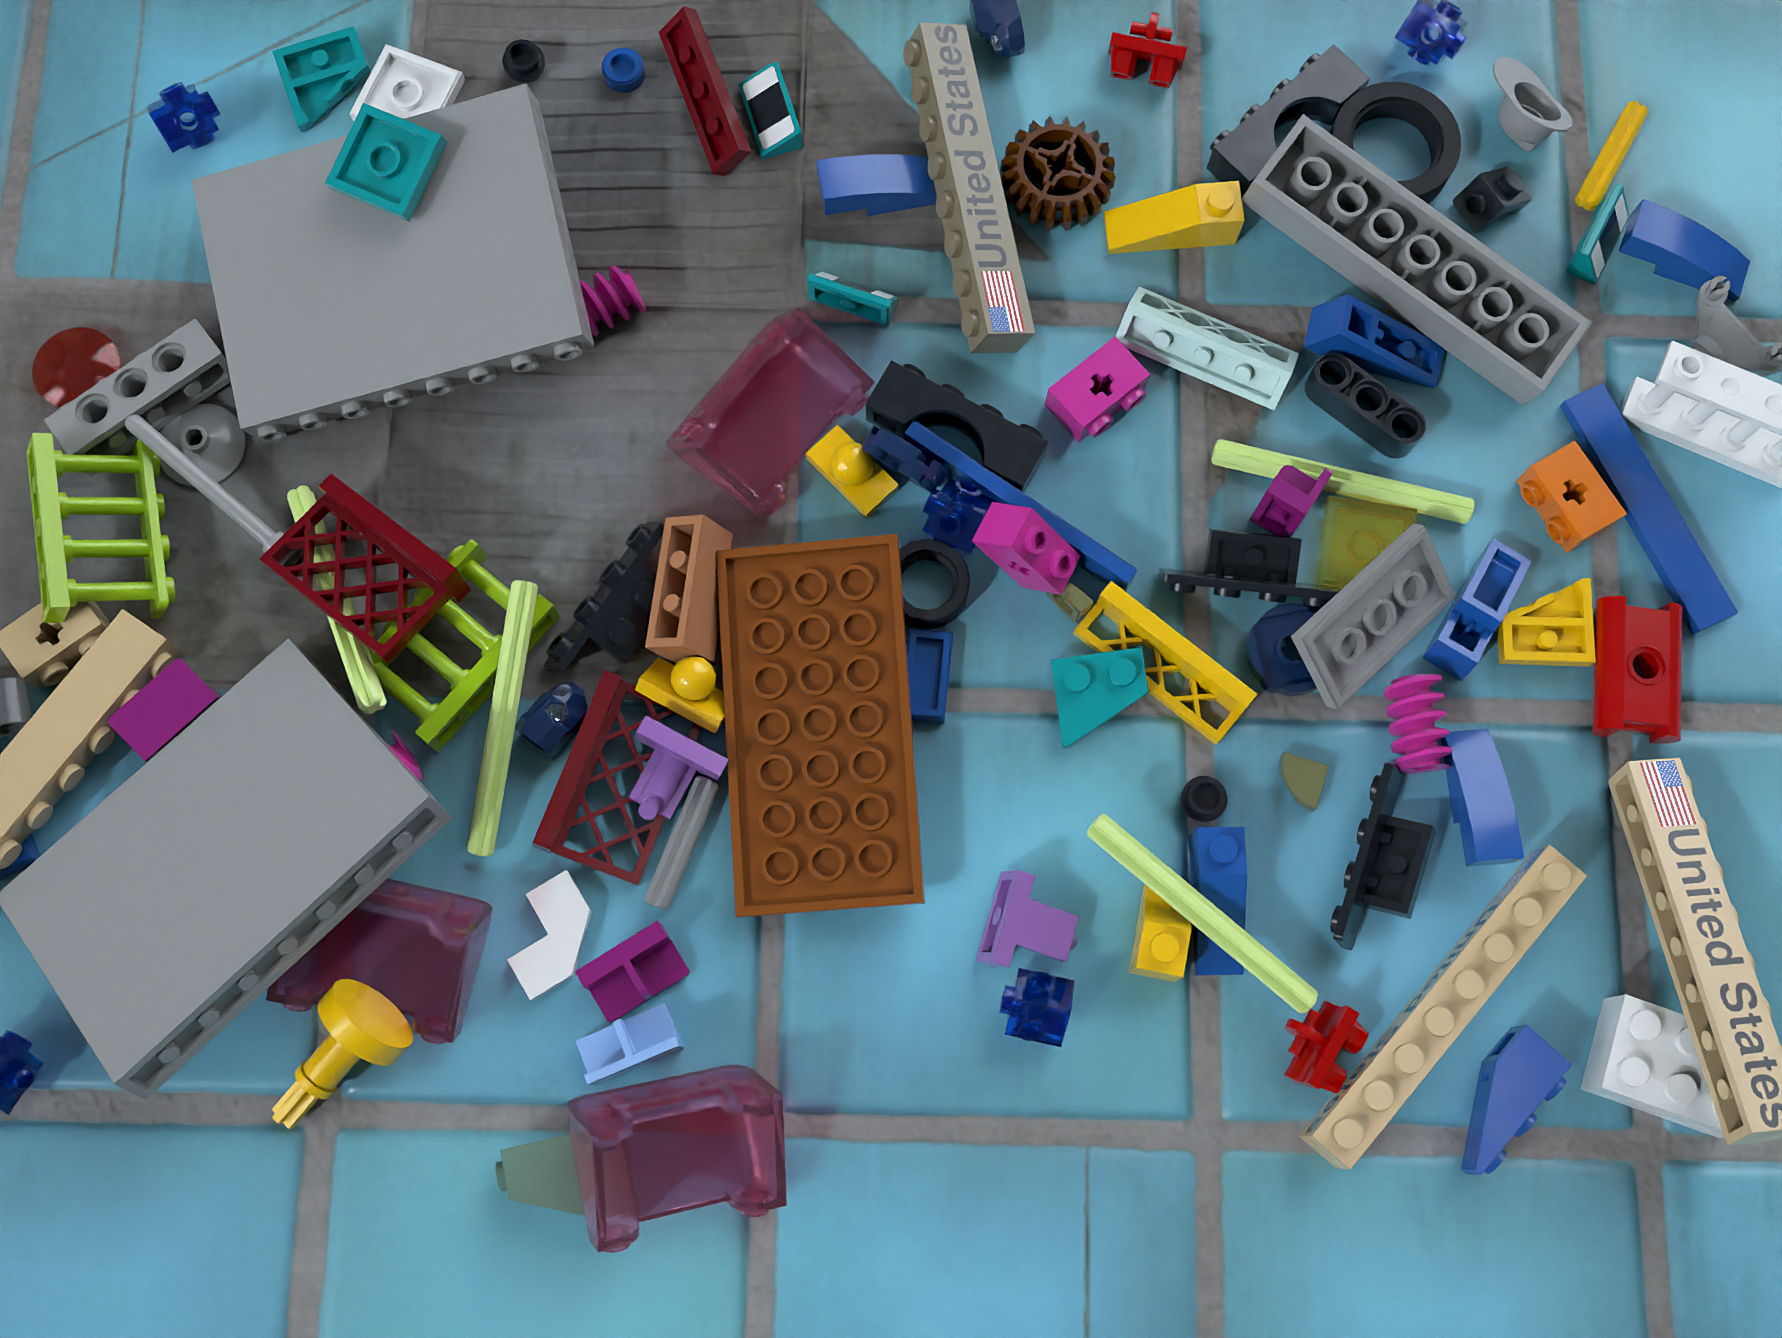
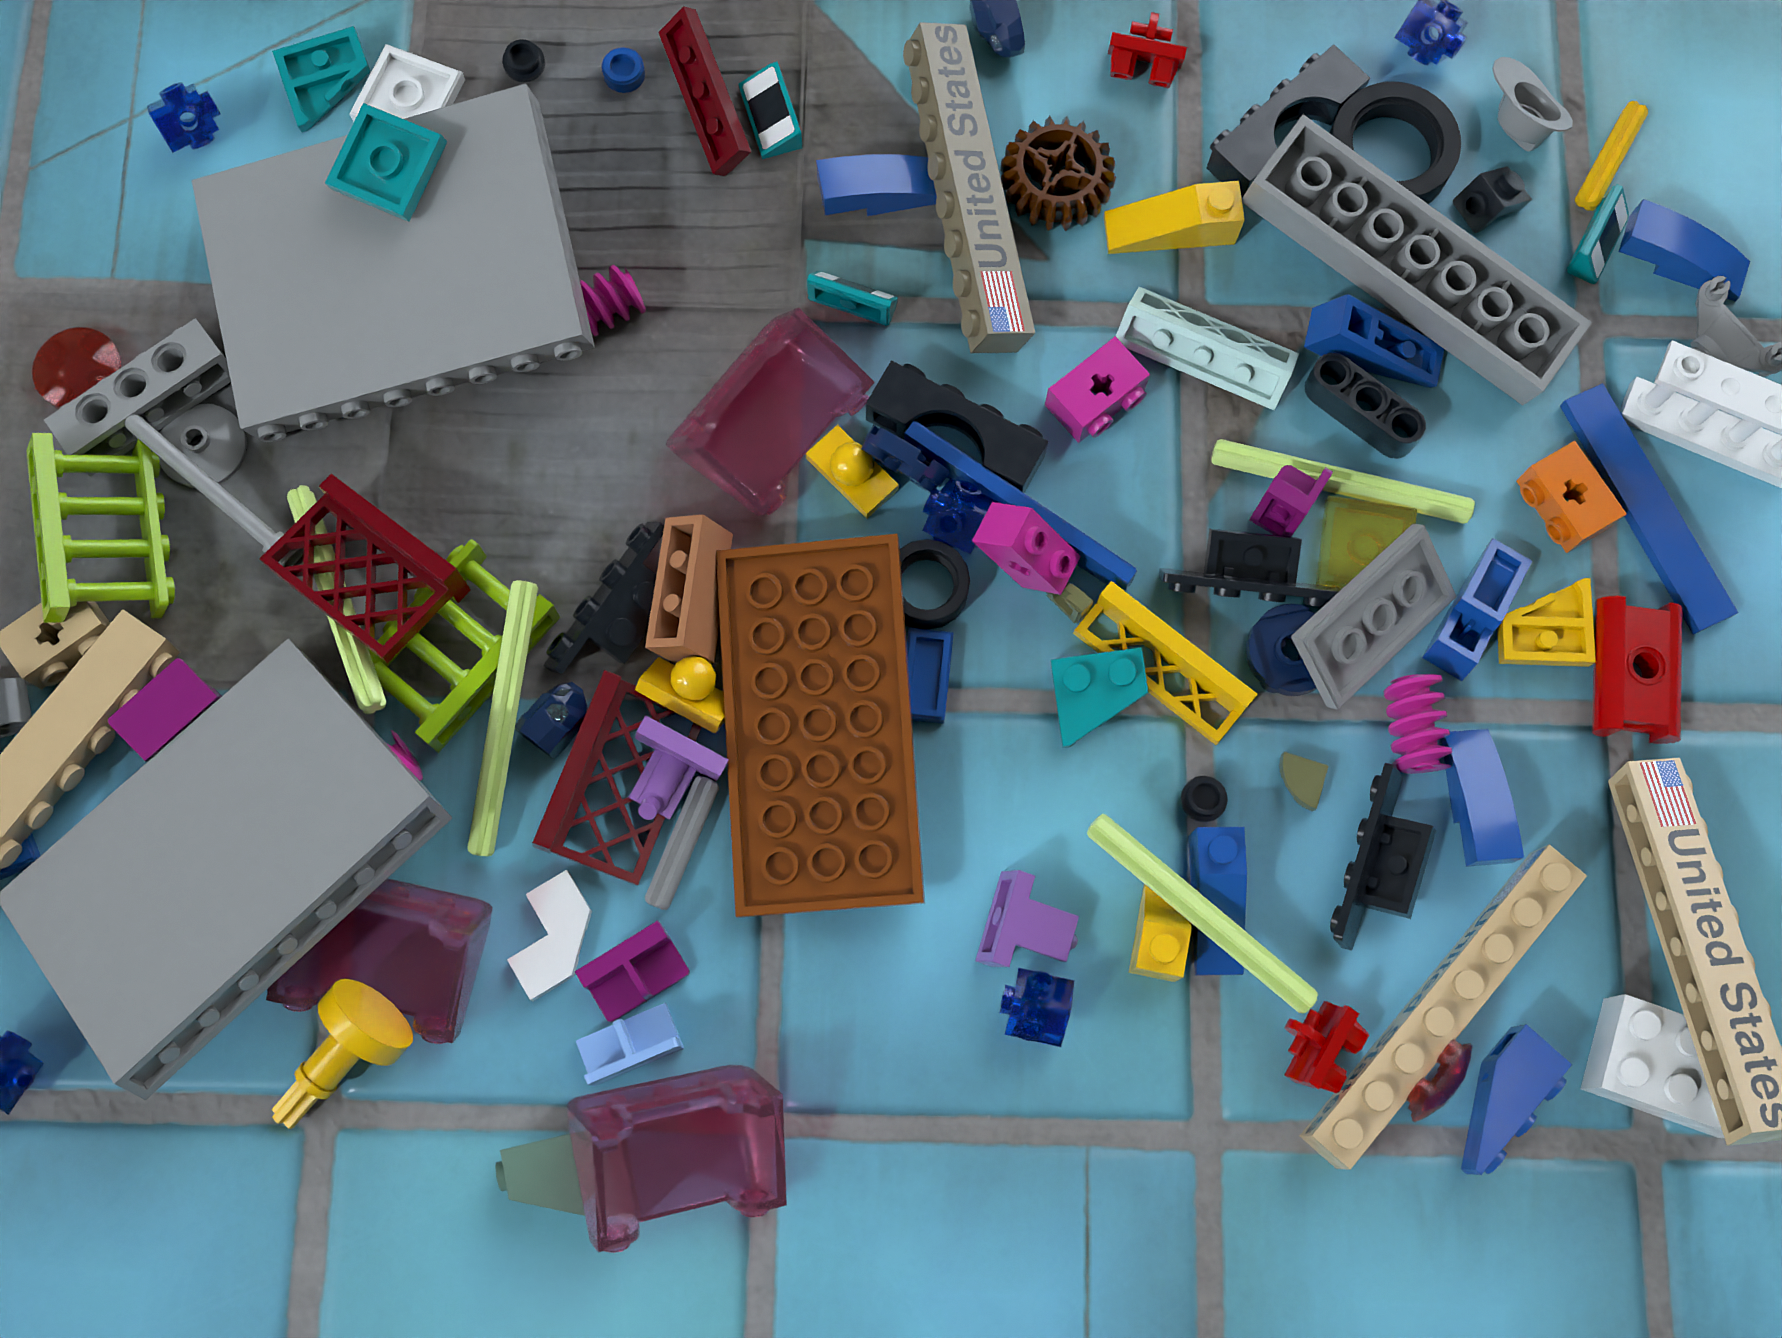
none -> dish [1406,1039,1473,1123]

